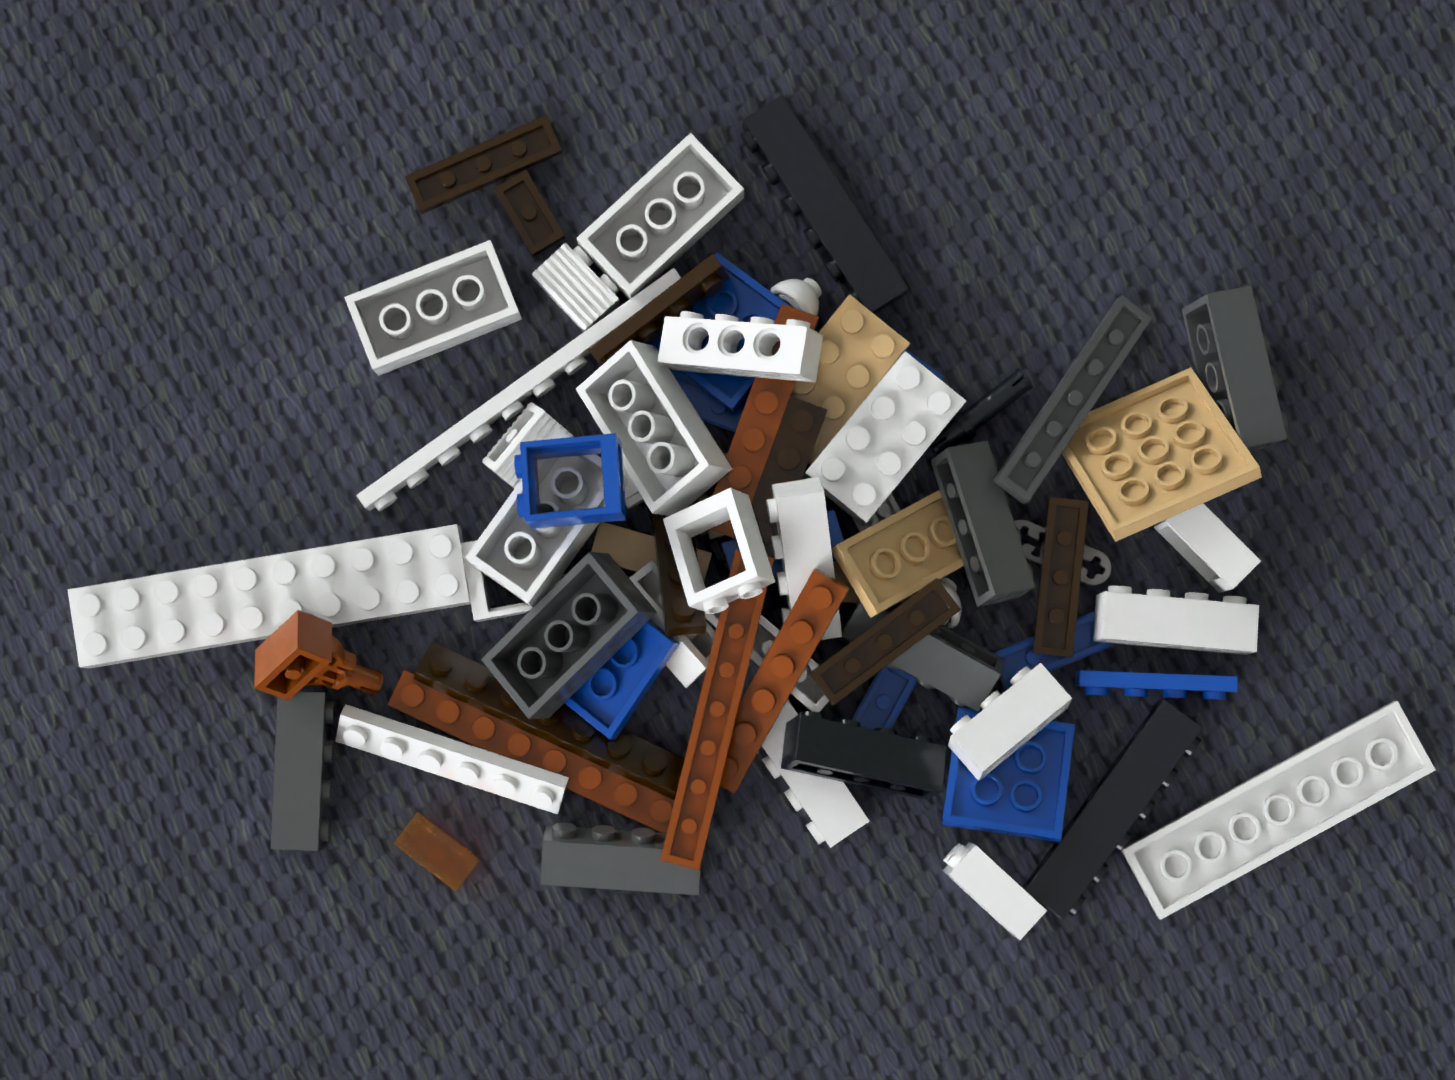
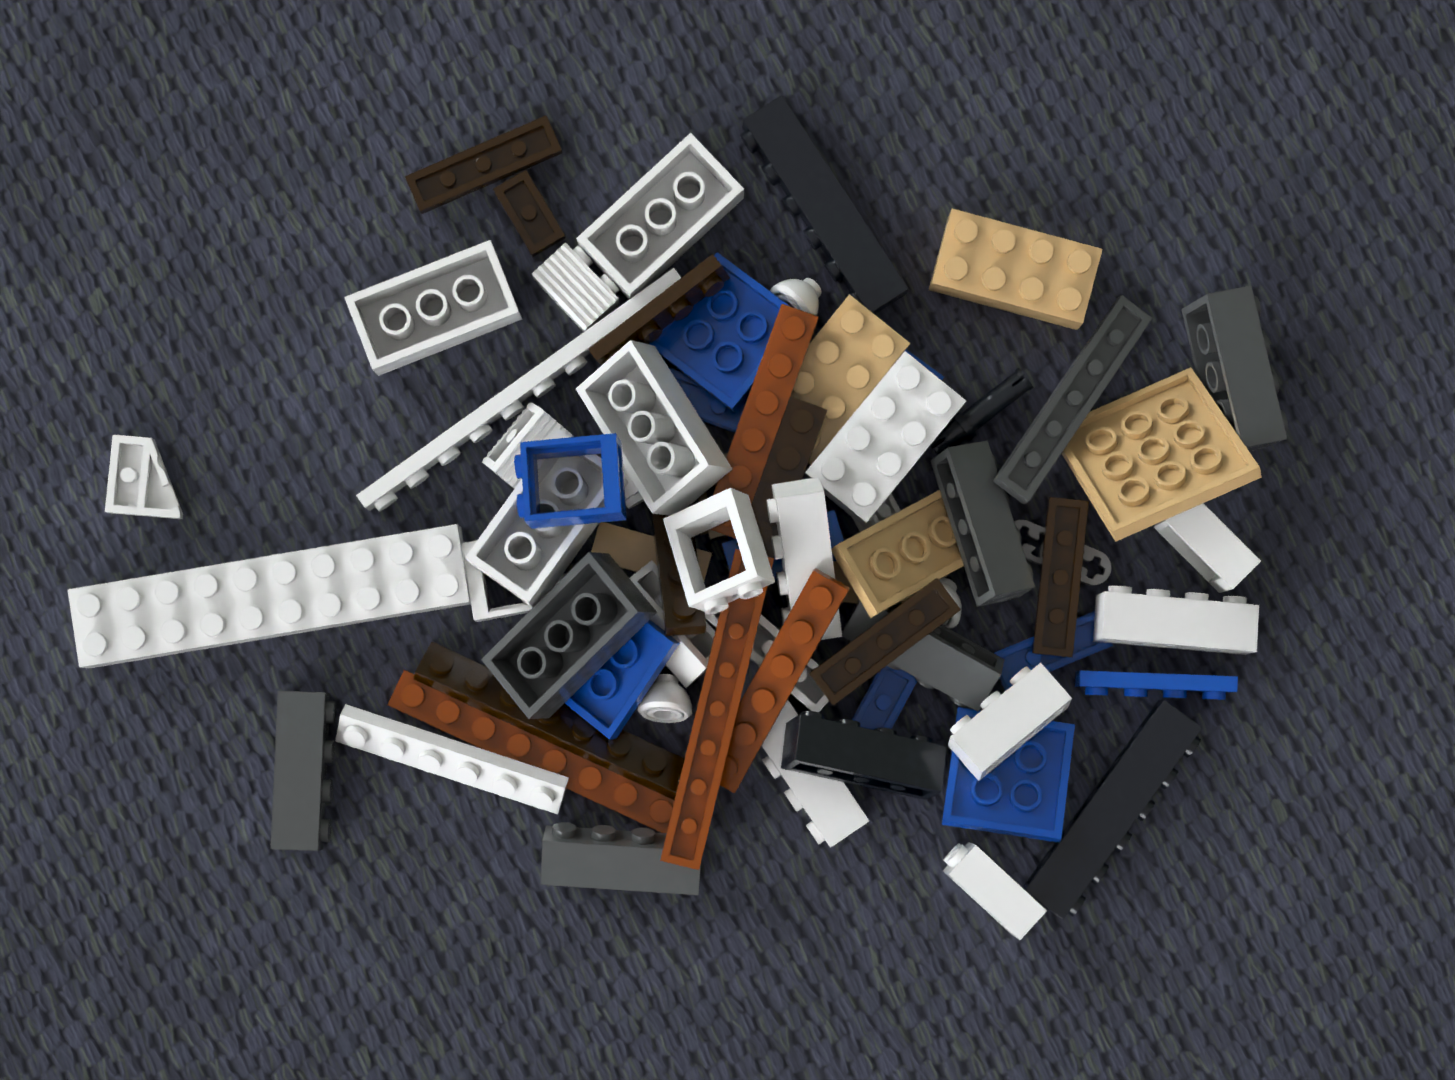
dark orange brick [254,610,384,700] -> none
clear orange plate [394,812,481,891] -> none
white brick [657,311,823,383] -> none
white plate [1121,701,1436,920] -> none
none -> white wing [105,435,183,519]
none -> white brick [637,674,692,723]
none -> tan brick [929,208,1103,330]

